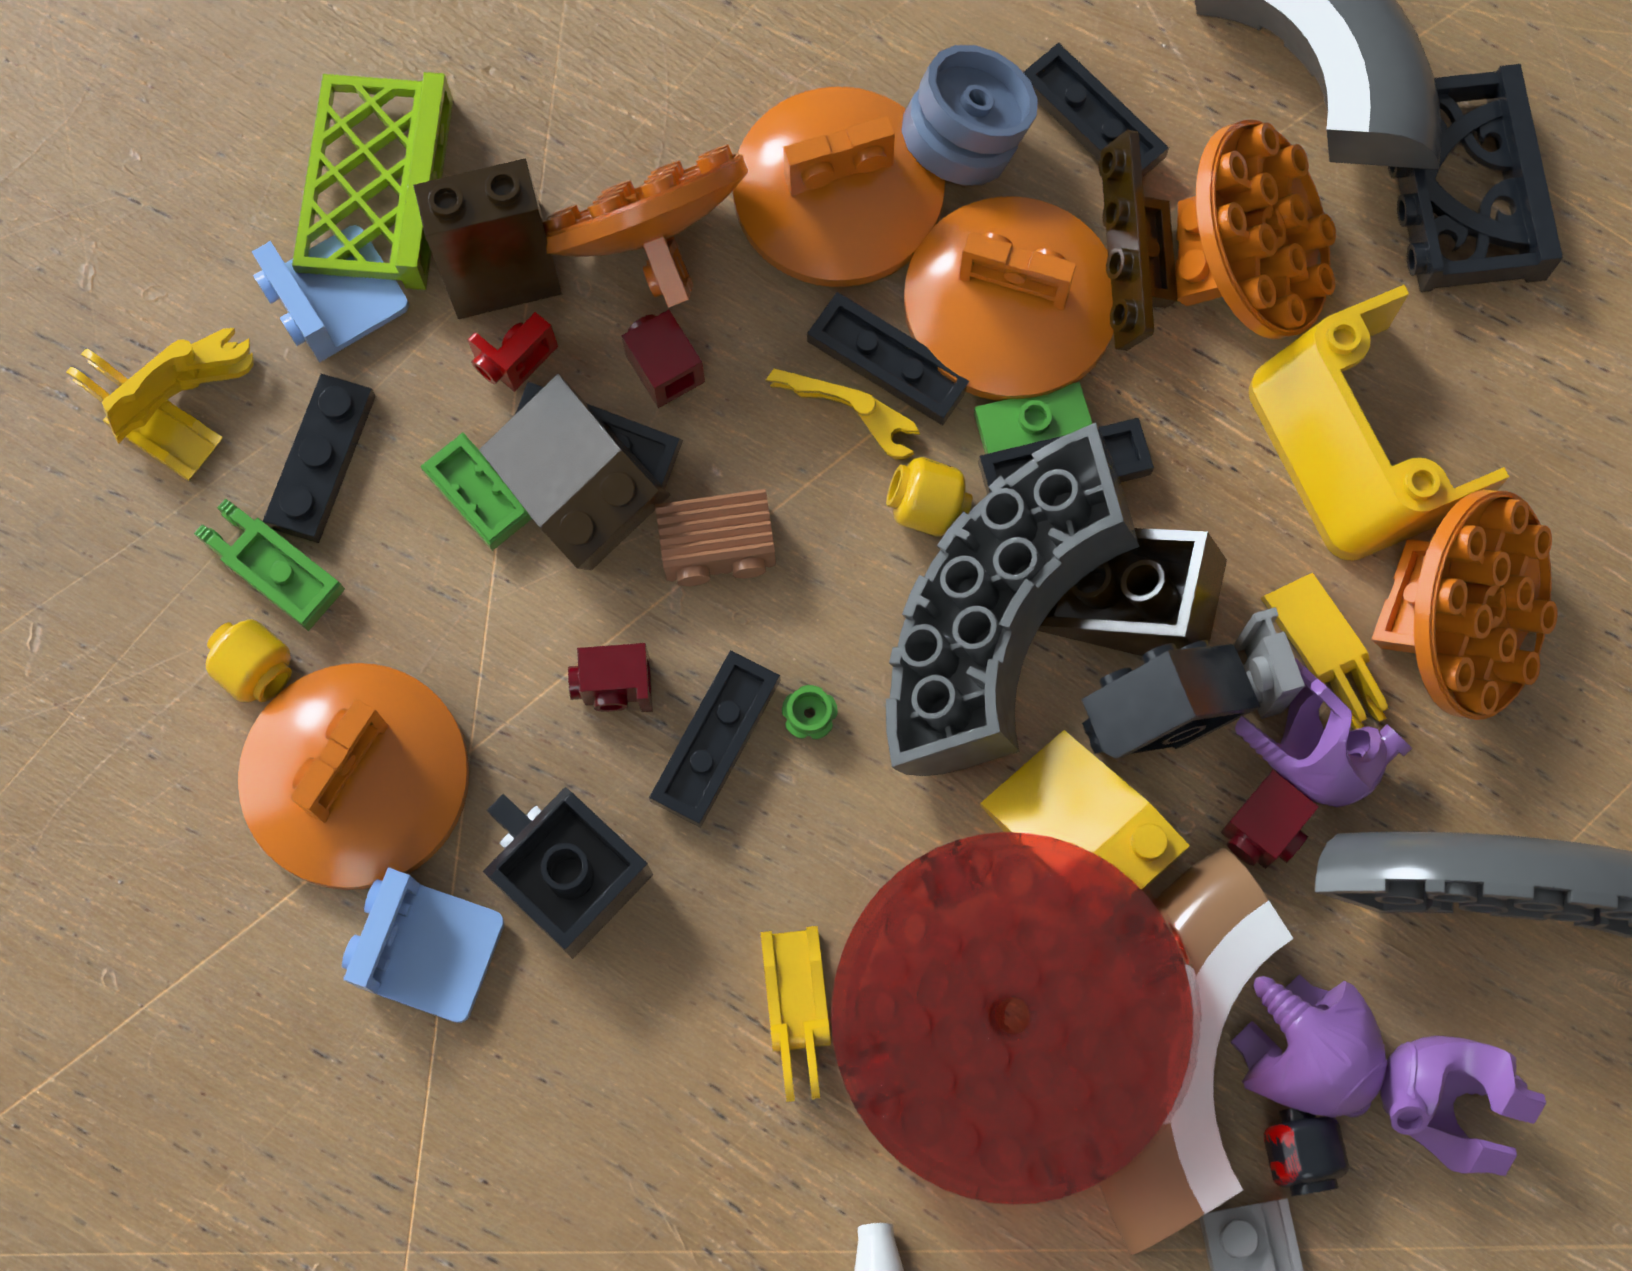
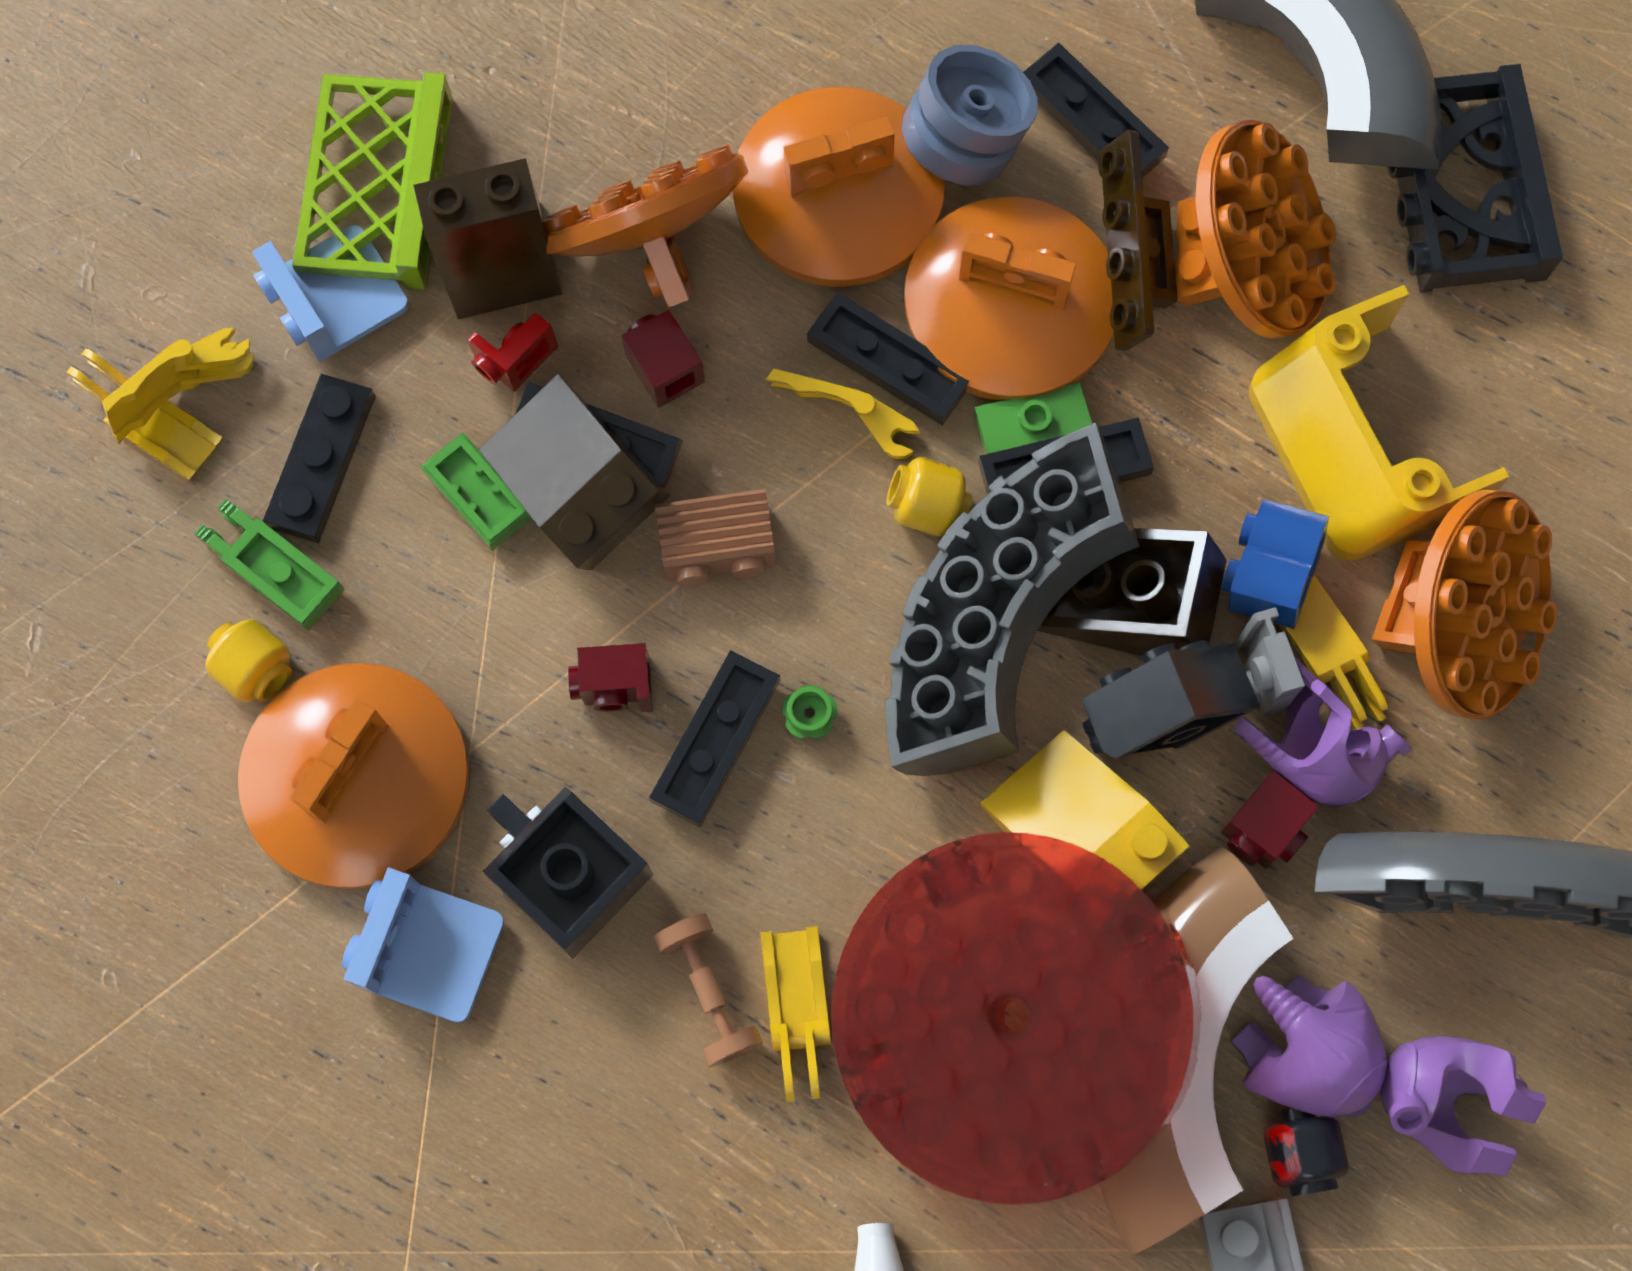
none -> nougat wheel [653,913,763,1067]
none -> blue brick [1222,499,1329,629]

